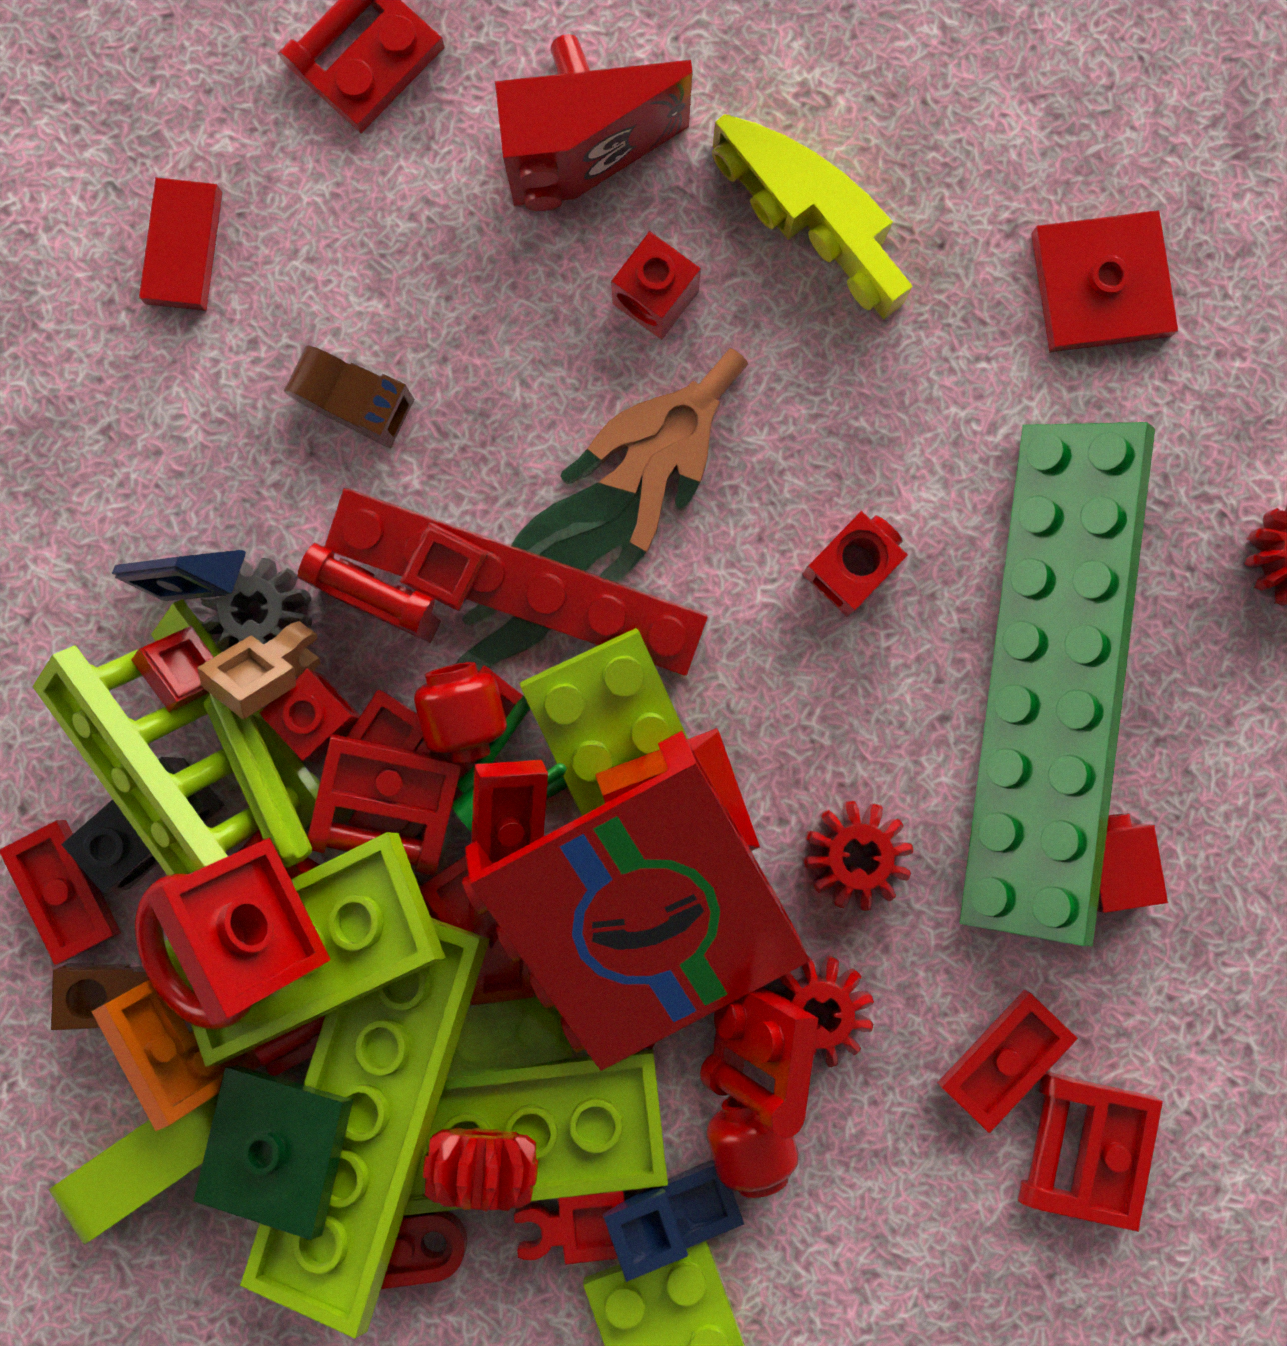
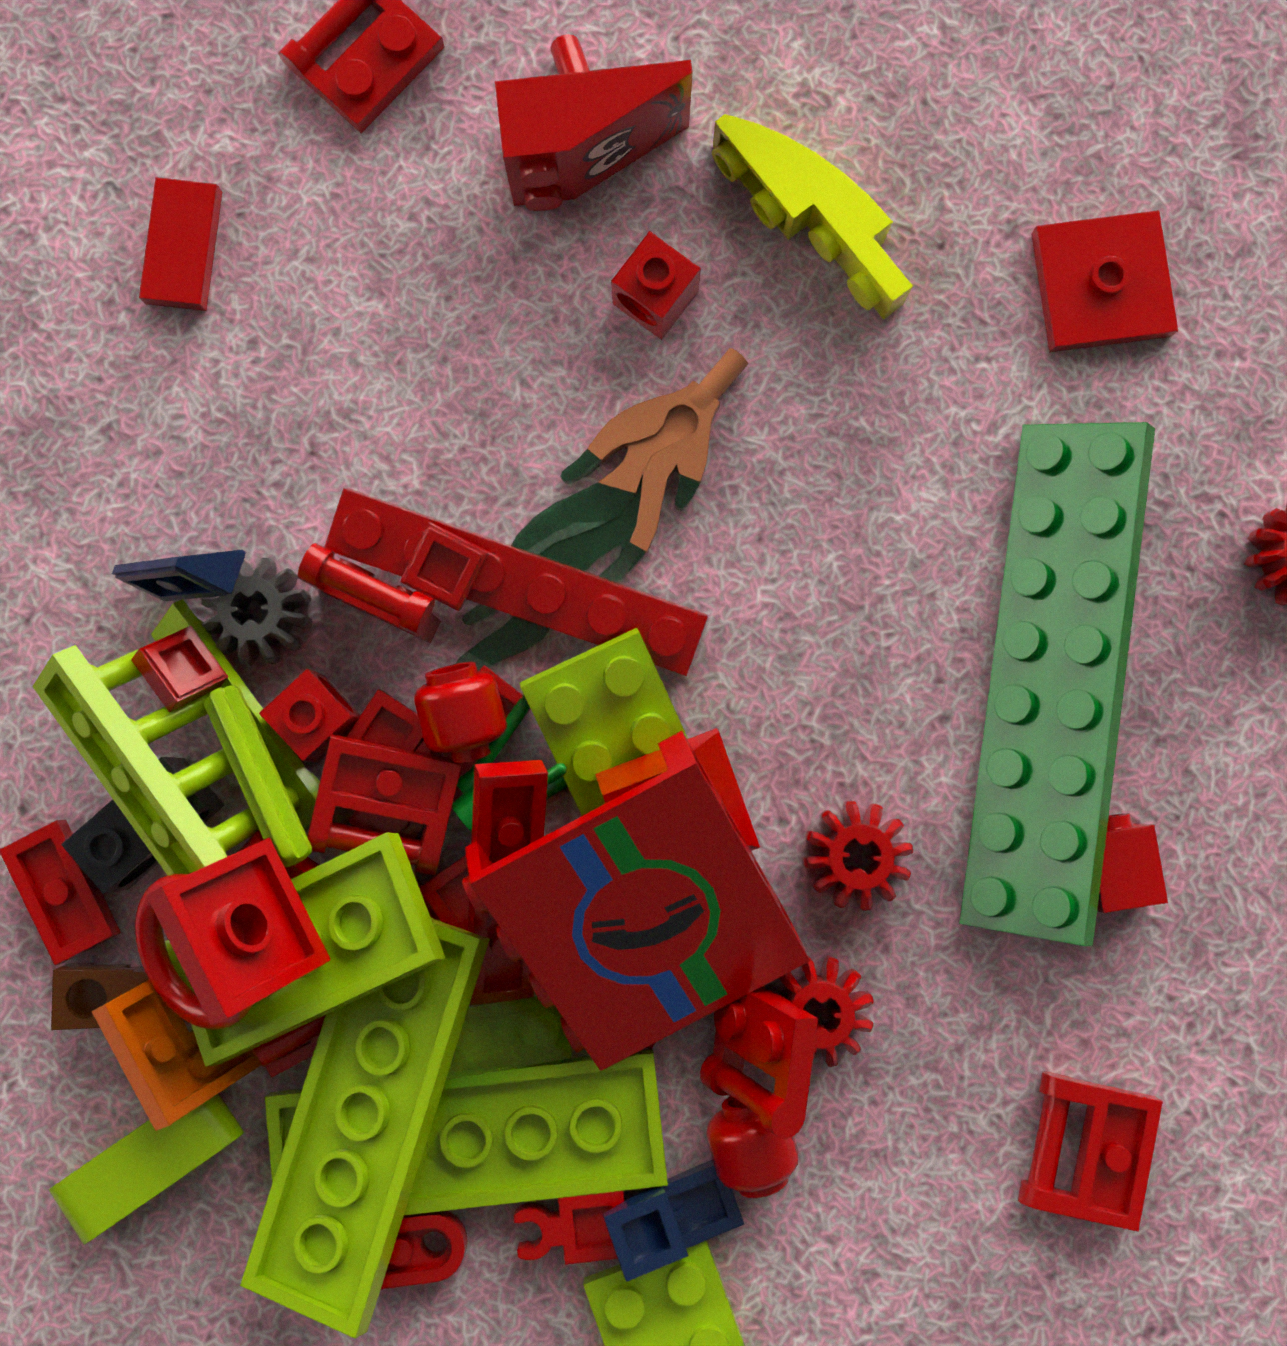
dark green plate [194,1065,353,1240] -> none
medium nougat plate [197,621,321,720] -> none
reddish brown leg [284,345,415,449] -> none
red gear [423,1128,538,1212] -> none
red brick [802,511,908,617] -> none
red plate [937,989,1078,1134] -> none

